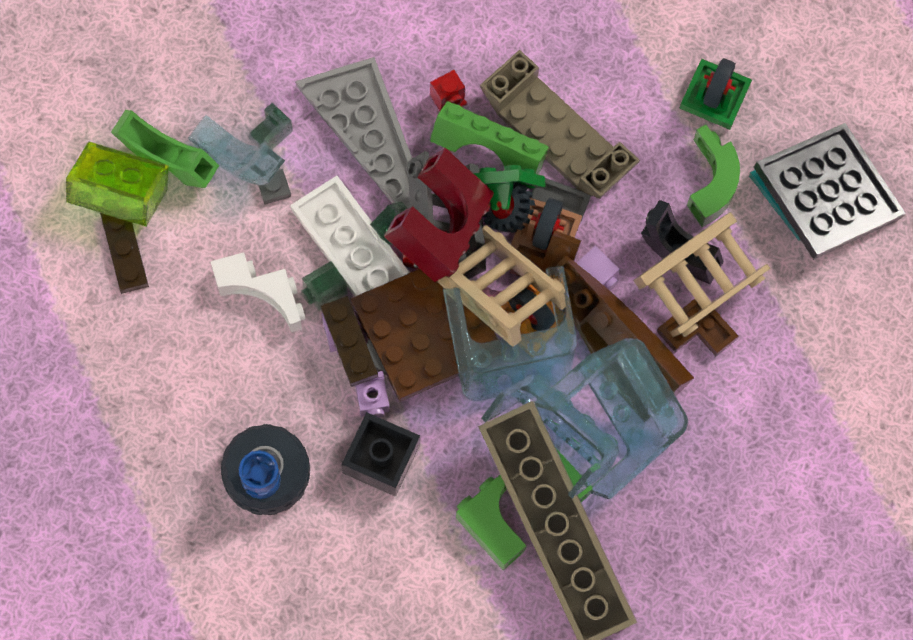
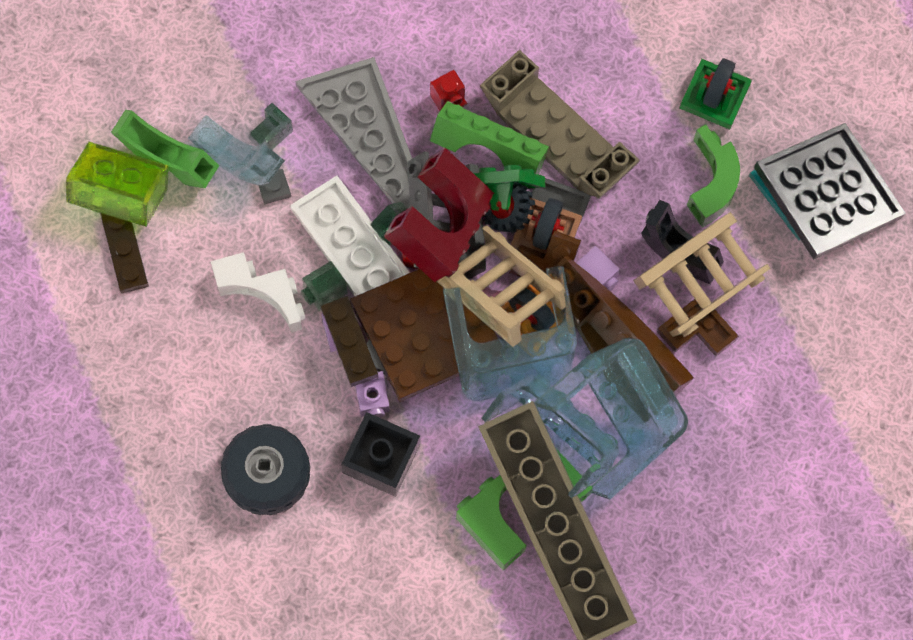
blue wheel [239,450,281,499] -> none

